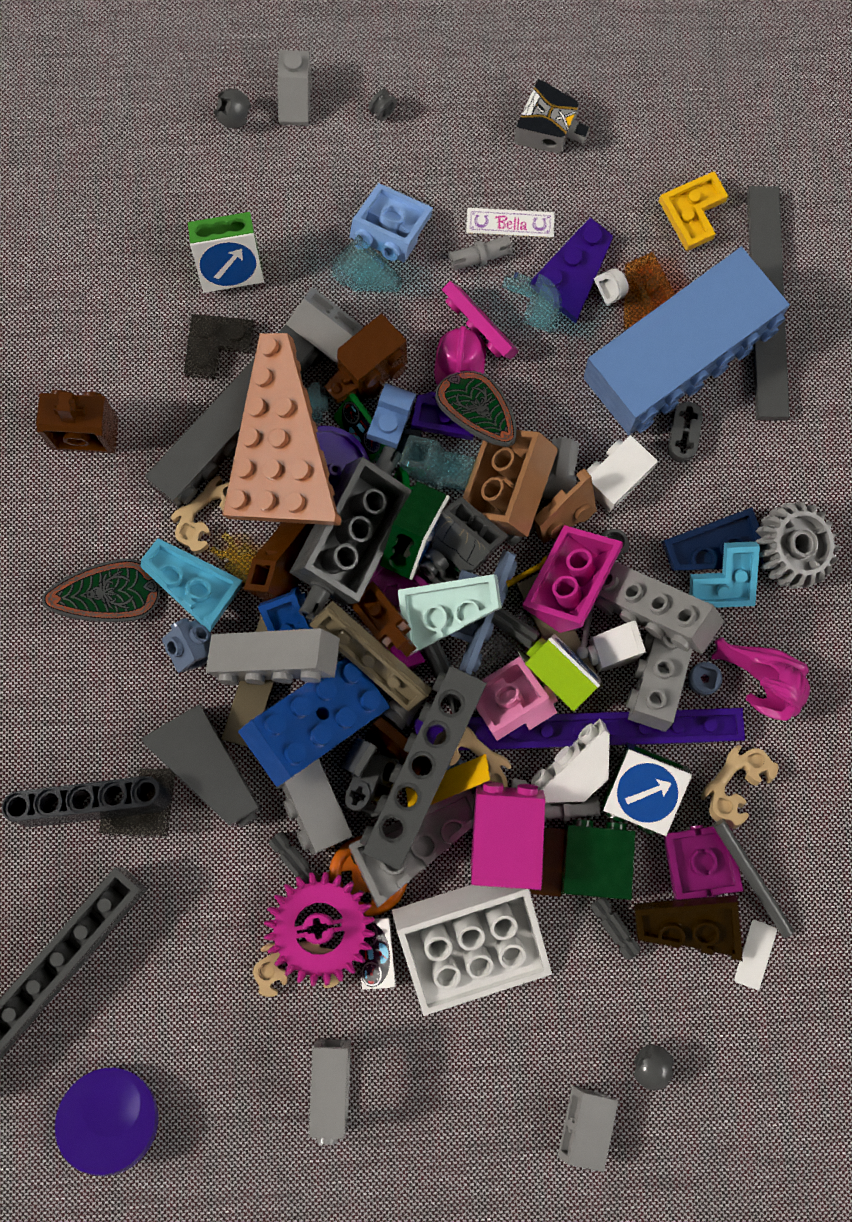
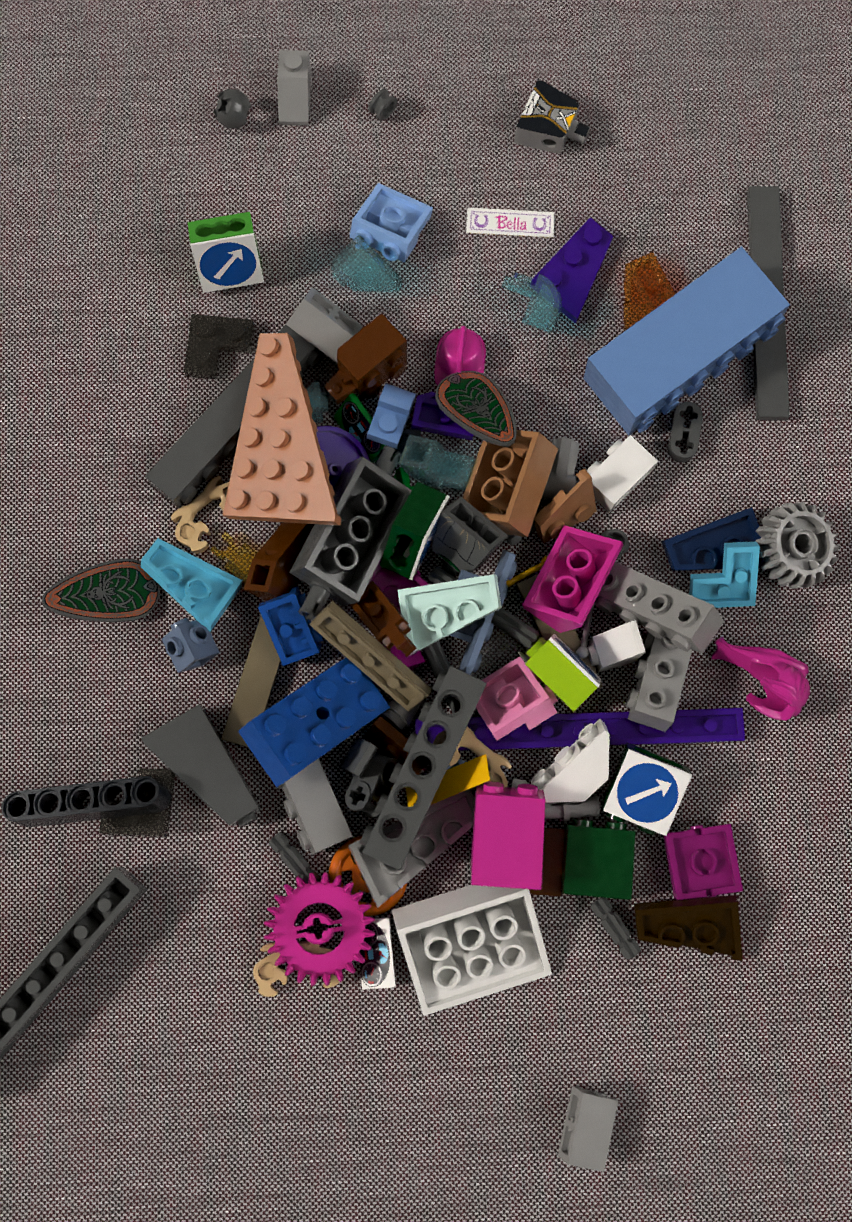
reddish brown hinge [36,390,119,454] -> none
dark purple piece [55,1068,159,1177] -> none
light grey brick [205,628,340,685] -> none
light grey window [308,1039,351,1145] -> none
dark grey plate [419,549,449,579] -> none
dark pink plate [442,281,519,360] -> none
light grey pin [449,235,513,271] -> none
white tile [594,269,629,306] -> none
dark grey piece [633,1045,674,1091] -> none
yellow plate [658,171,728,252] -> none
sand blue tile [688,662,722,696] -> none
tan helmet [701,745,778,829] -> none
dark grey bar [713,819,794,938] -> none
white sticker [734,920,777,990] -> none

